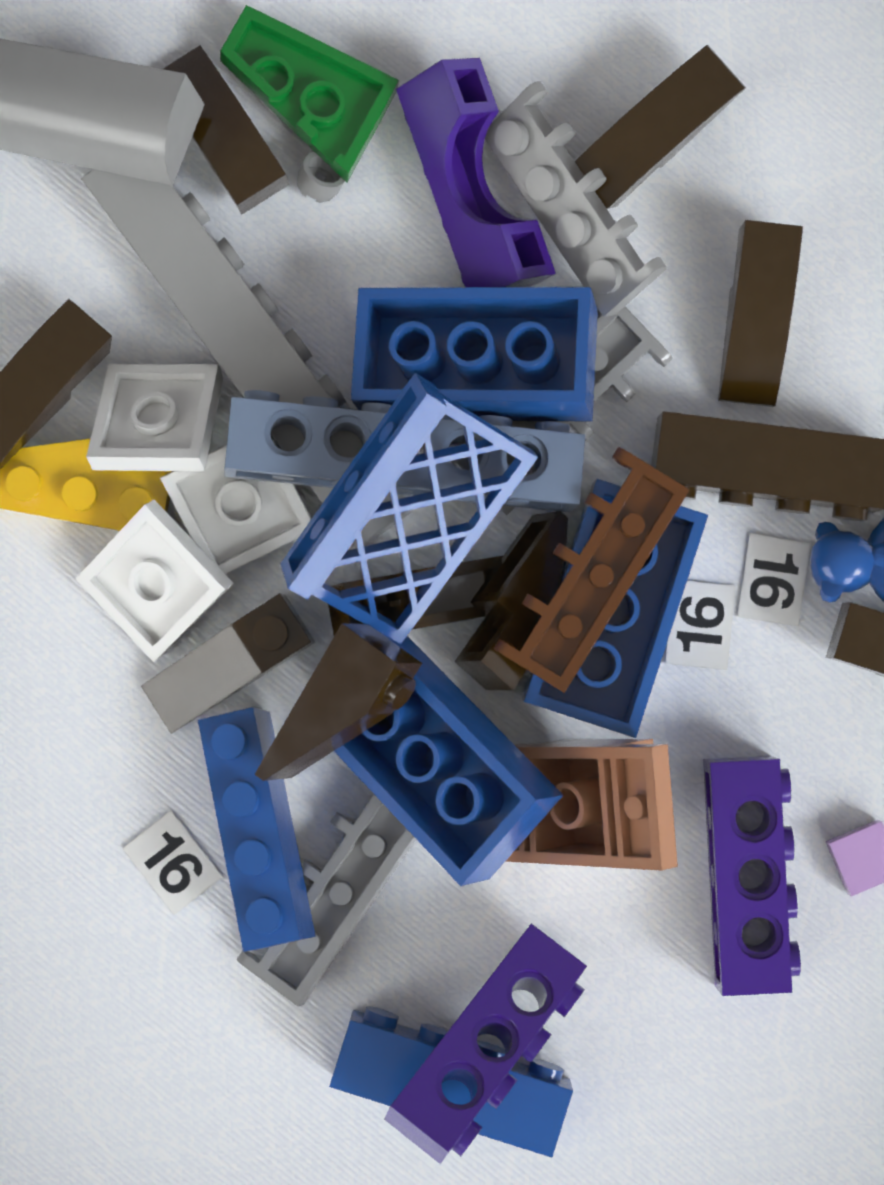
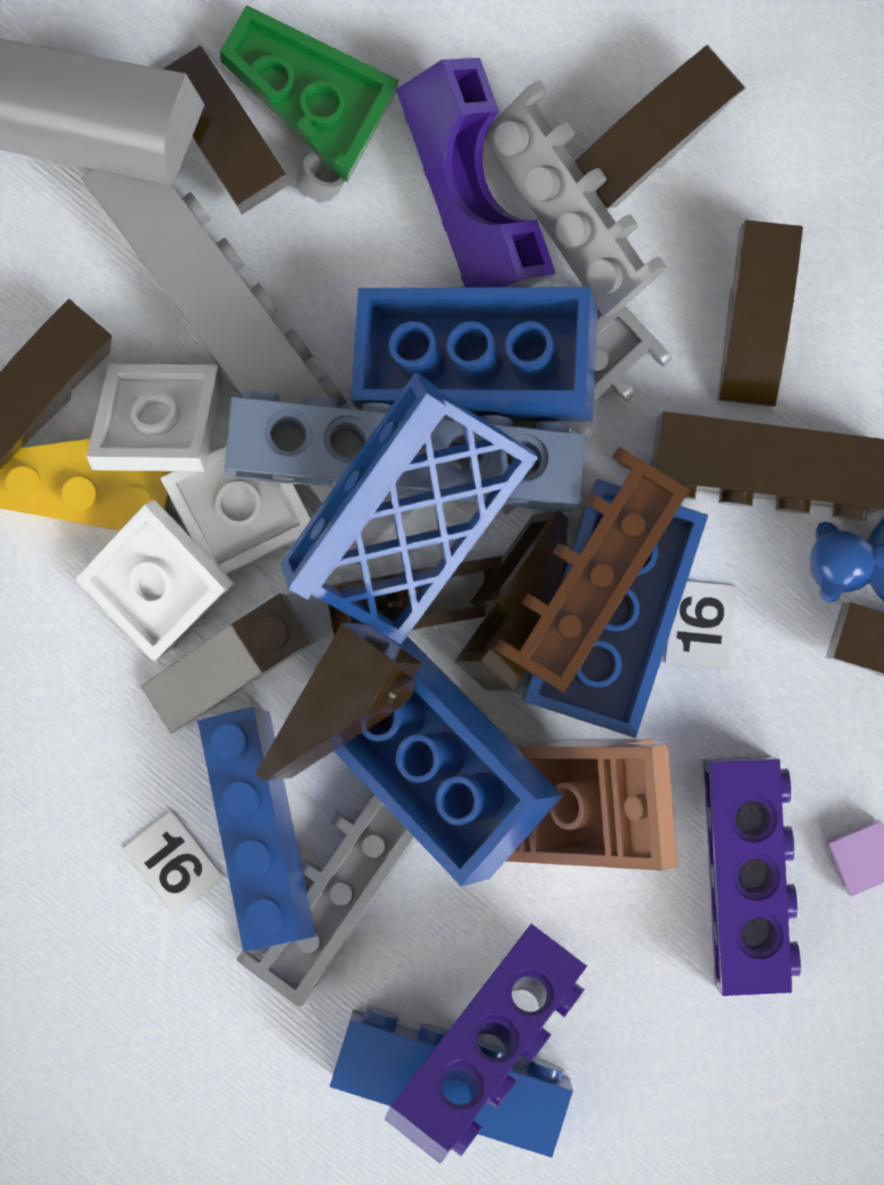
white sticker [737,533,811,627] -> none

